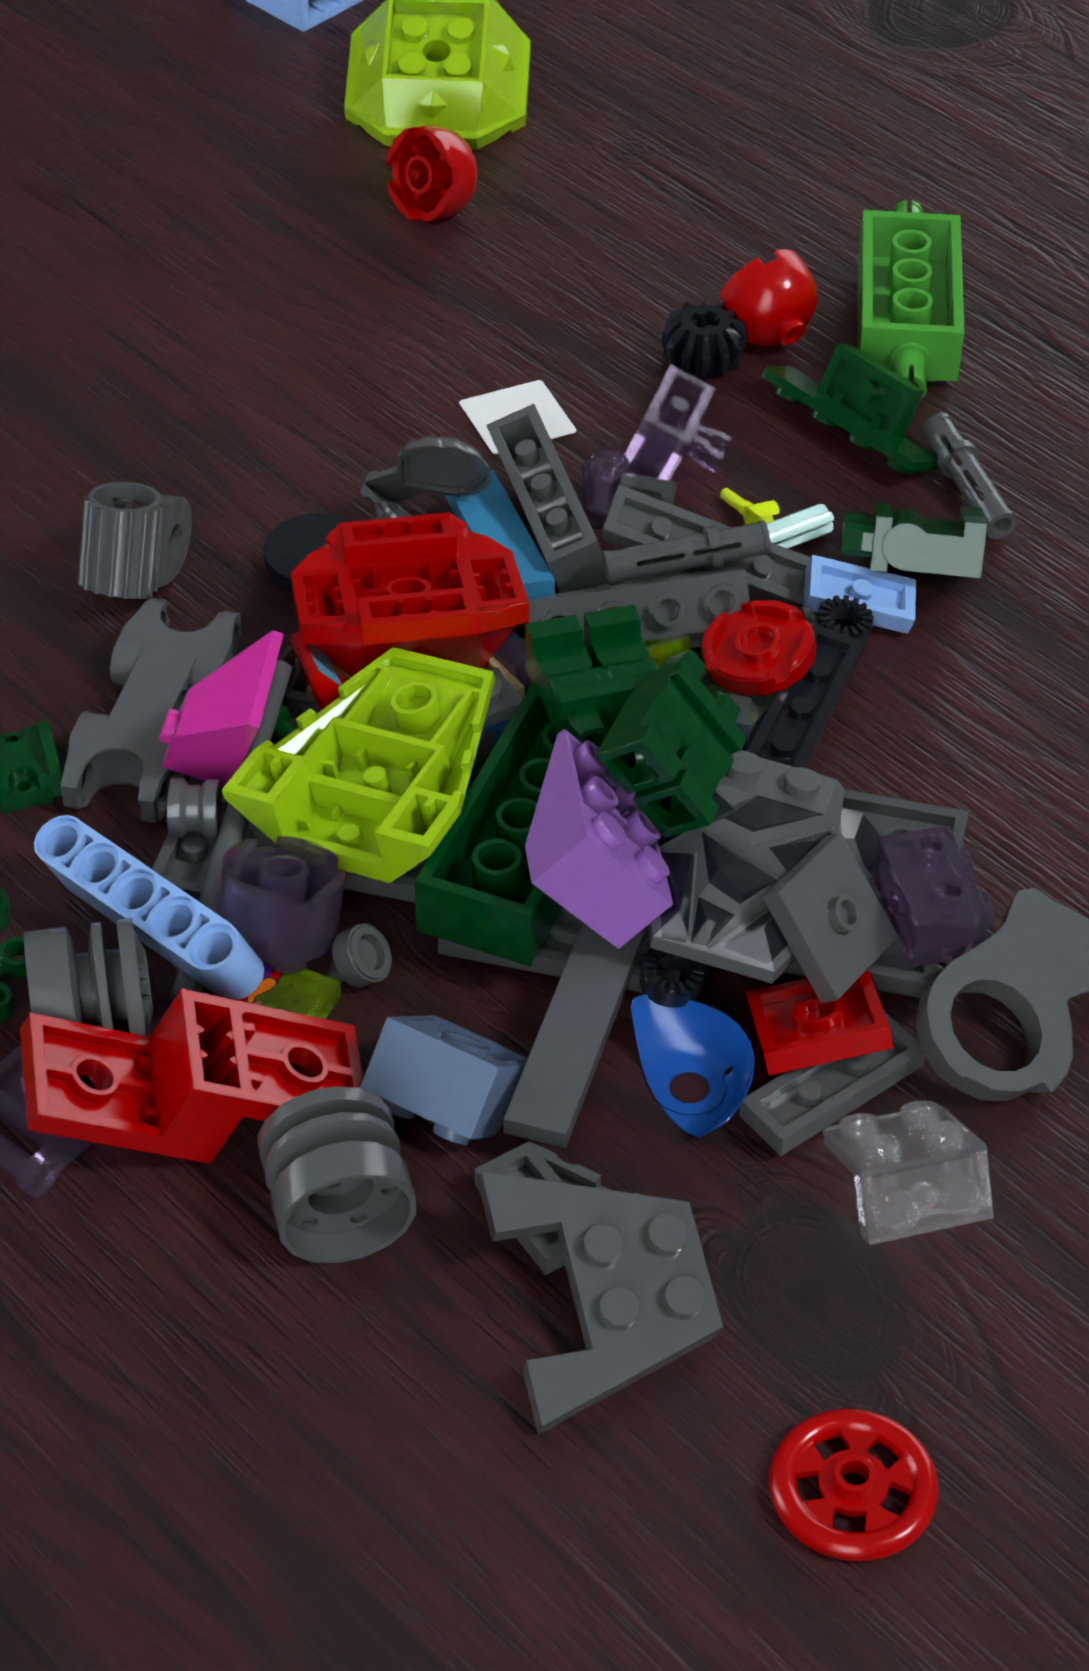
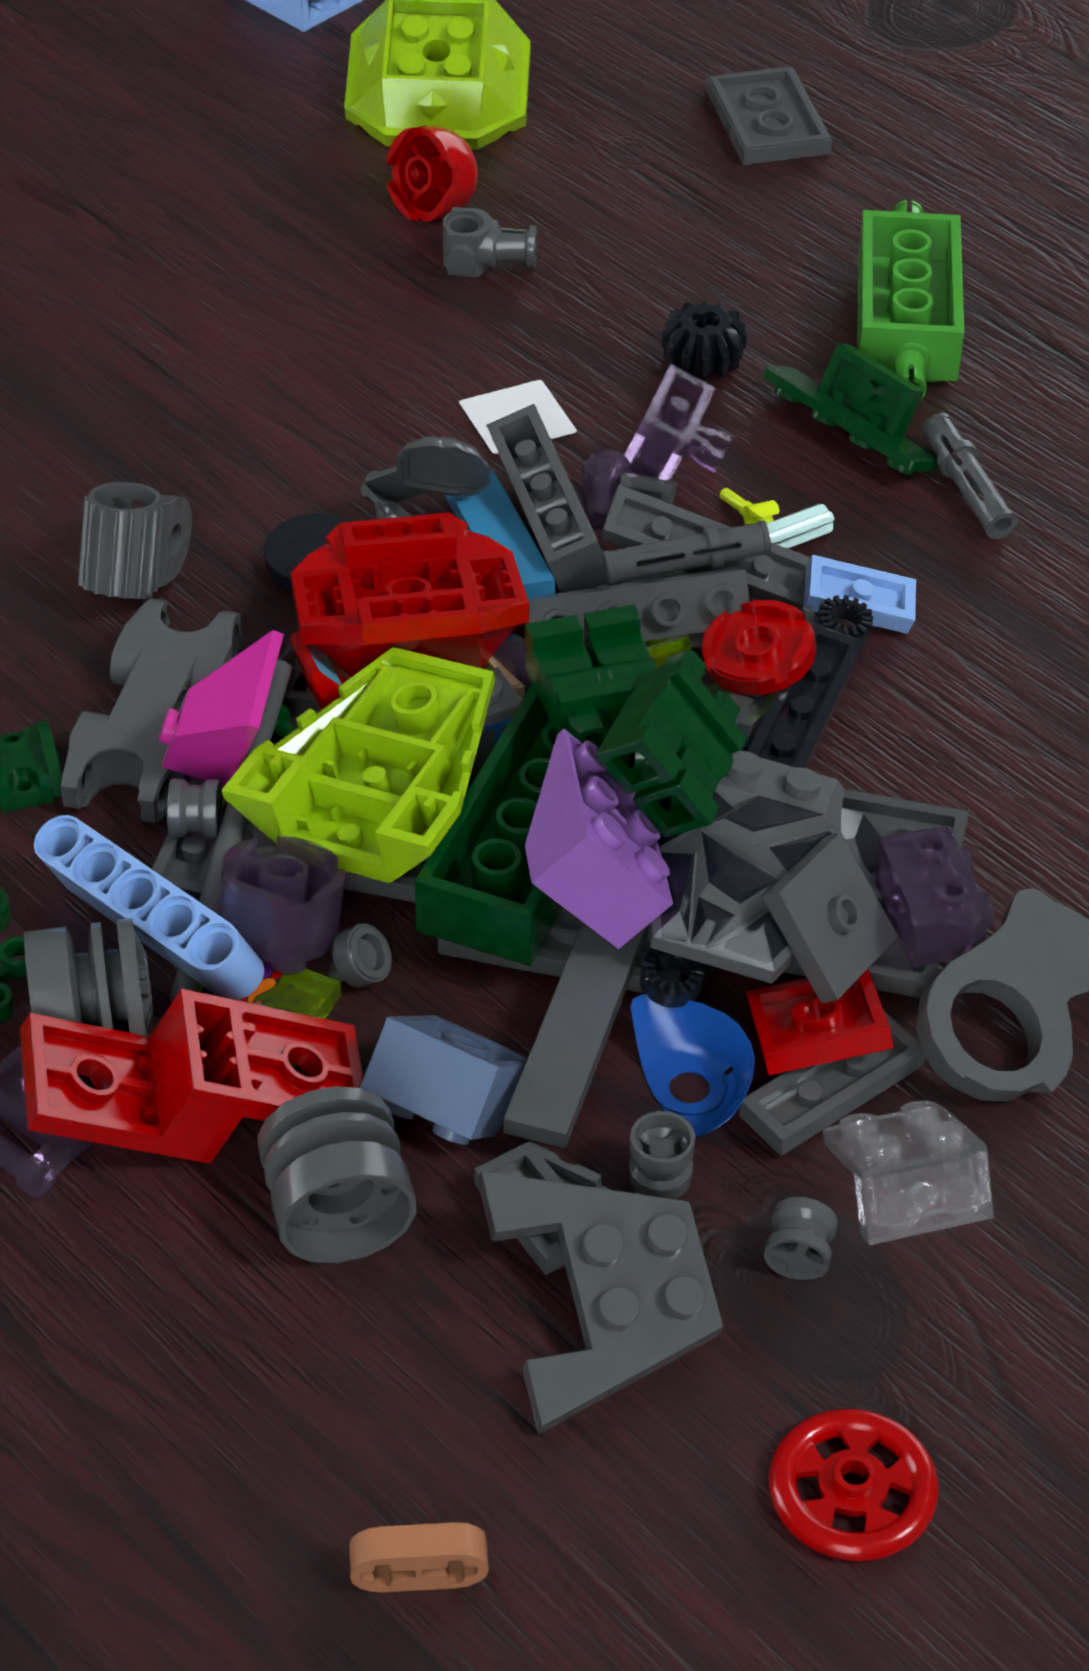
red cylinder [719,249,818,347] -> none
hips [841,502,987,578] -> none
none -> nougat beam [349,1522,489,1593]
none -> dark grey connector [443,207,538,277]
none -> dark grey wheel [628,1111,695,1200]
none -> dark grey tile [706,66,832,165]
none -> dark grey wheel [764,1197,838,1280]

